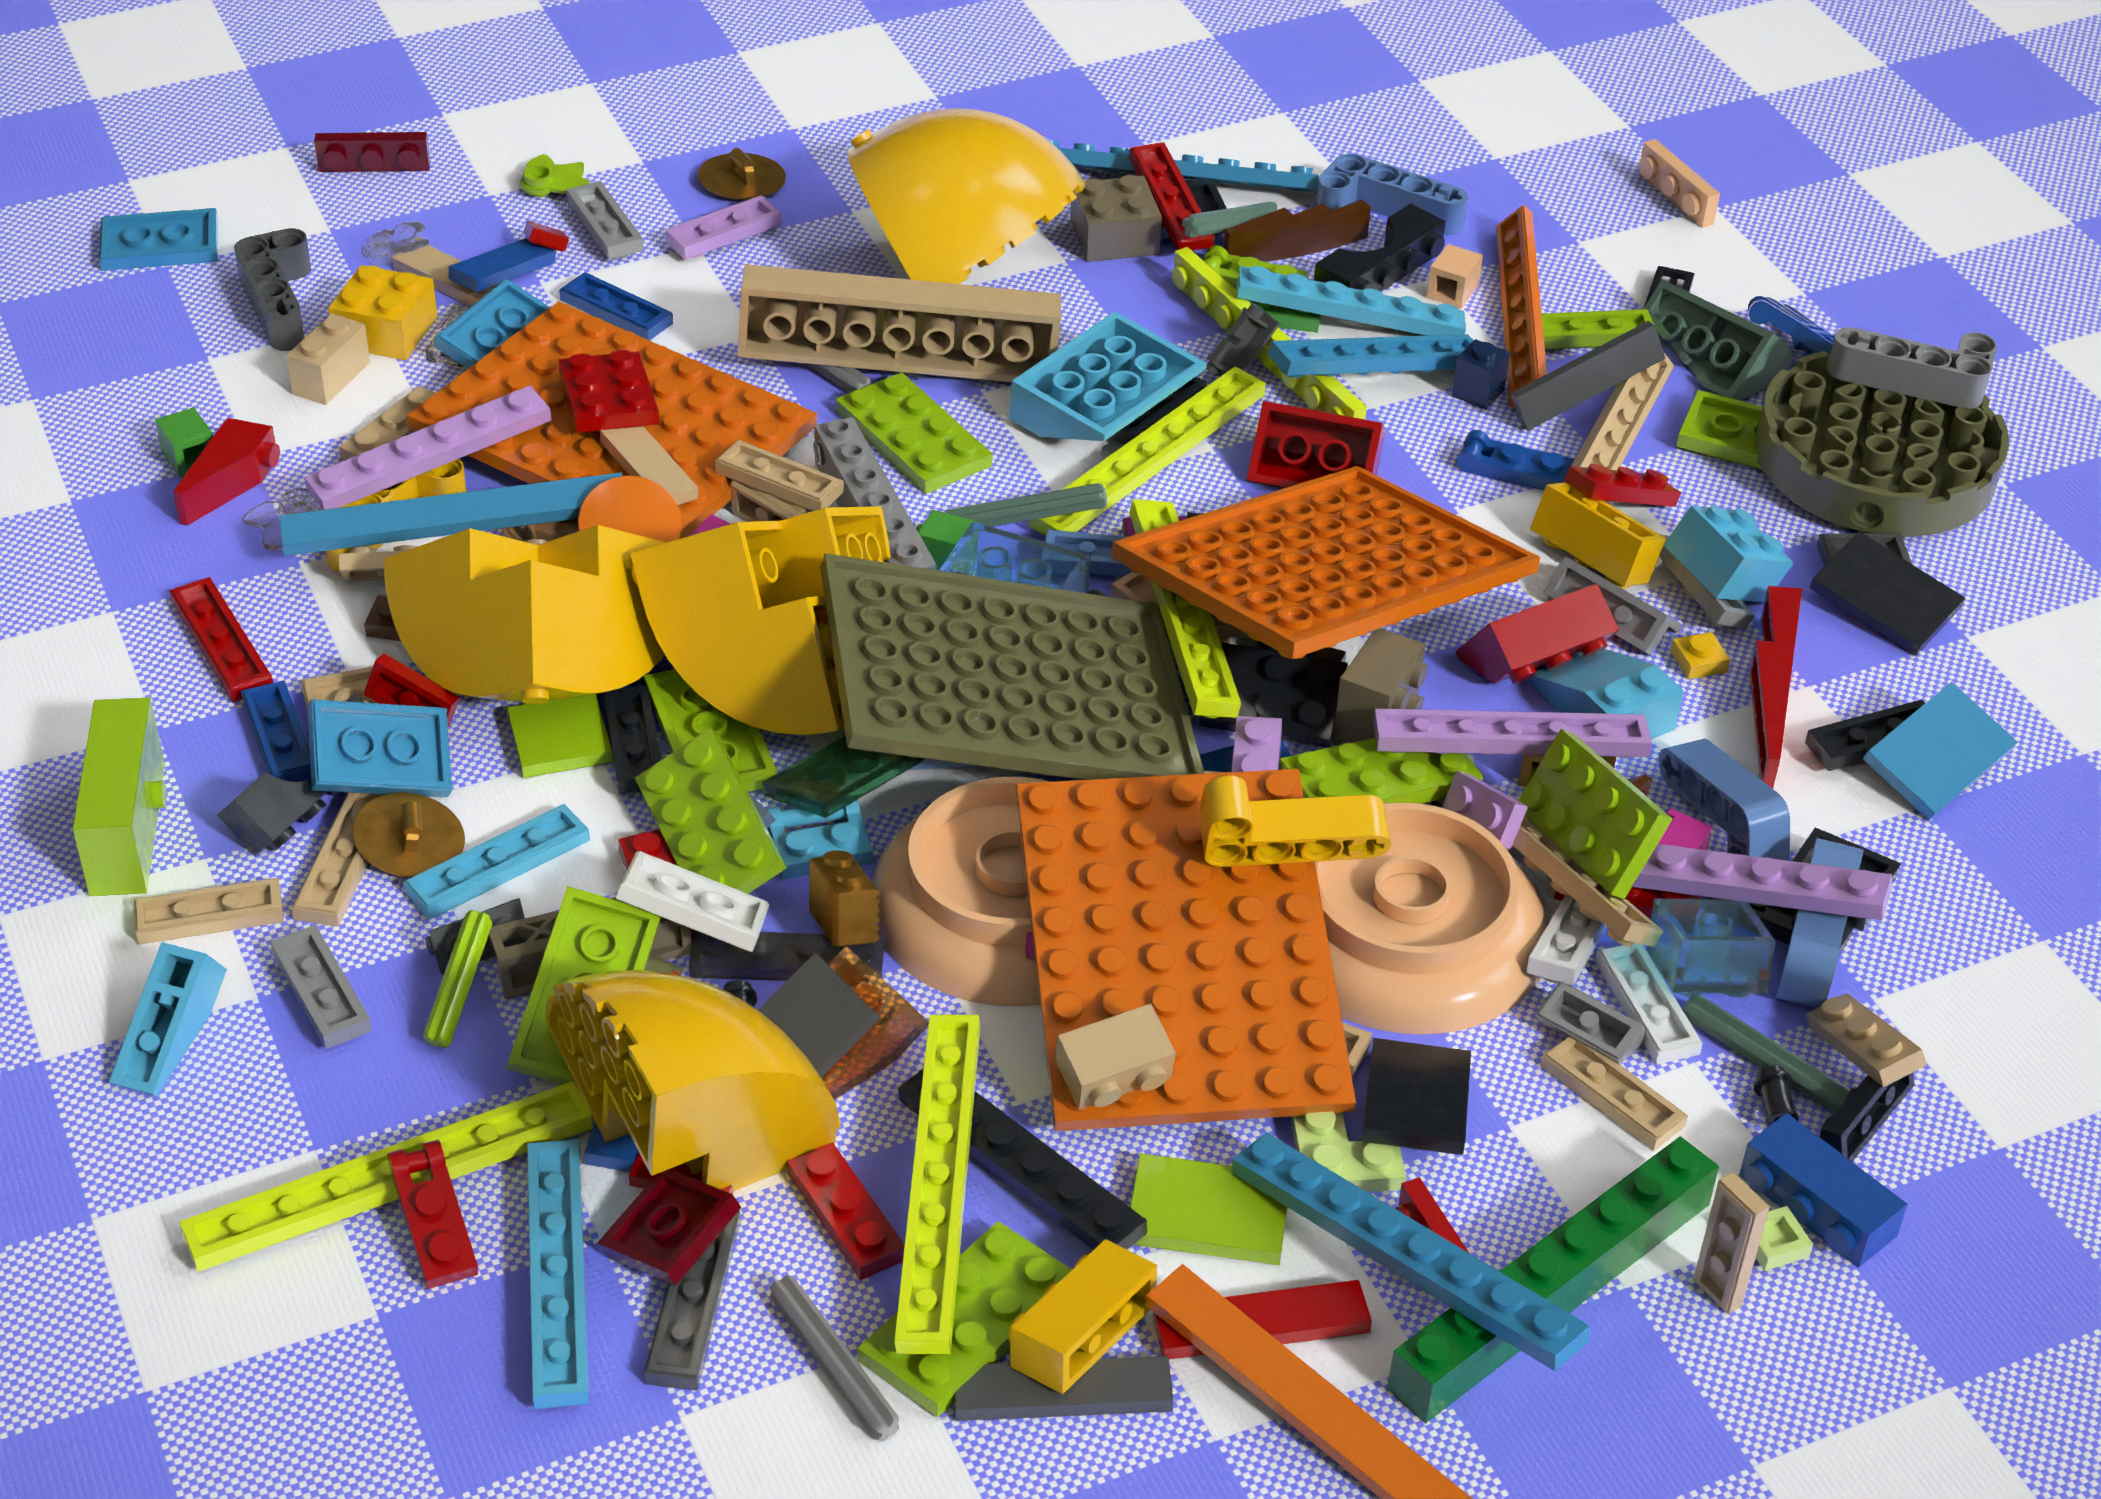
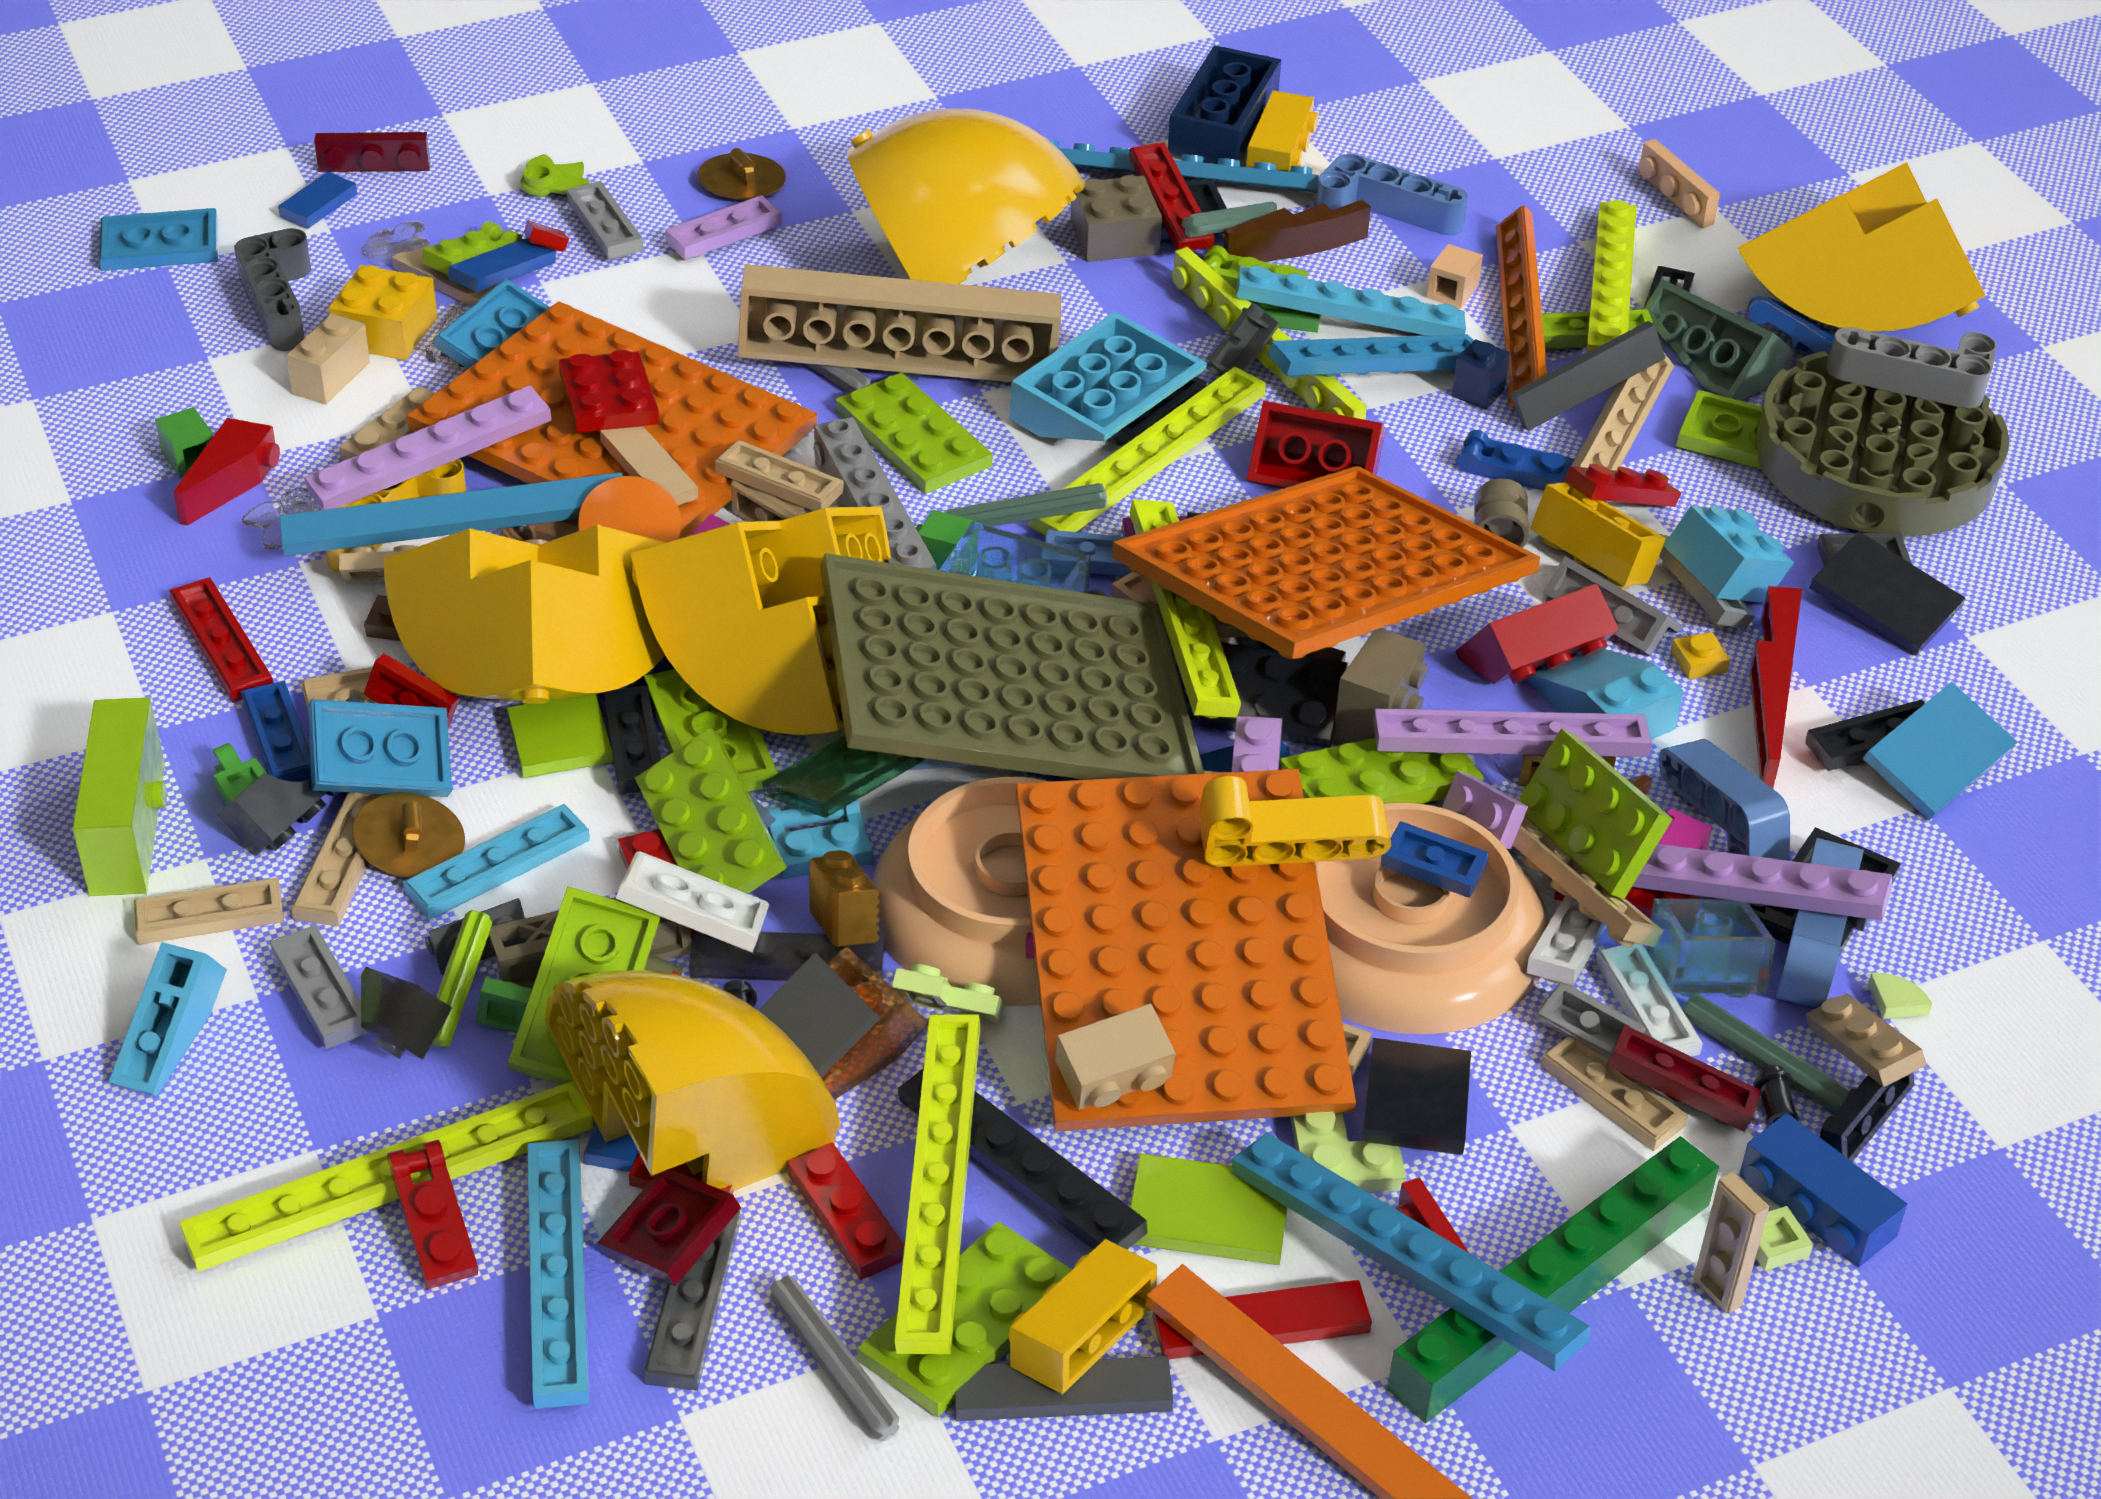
blue tile [559,272,673,340] -> none
black arch [1314,203,1446,292] -> none
none -> bright green plate [212,743,266,805]
none -> blue tile [278,172,358,229]
none -> clear smoke slope [361,967,452,1060]
none -> lime plate [422,221,522,275]
none -> bright green plate [475,977,532,1033]
none -> yellowish green plate [892,964,1005,1023]
none -> dark blue brick [1168,45,1282,164]
none -> yellow brick [1246,90,1319,172]
none -> blue plate [1381,821,1489,898]
none -> dark tan wheel [1474,478,1529,548]
none -> neon yellow plate [1586,200,1637,353]
none -> dark red plate [1607,1025,1761,1132]
none -> yellow brick [1737,162,1986,332]
none -> yellowish green tile [1868,973,1933,1019]

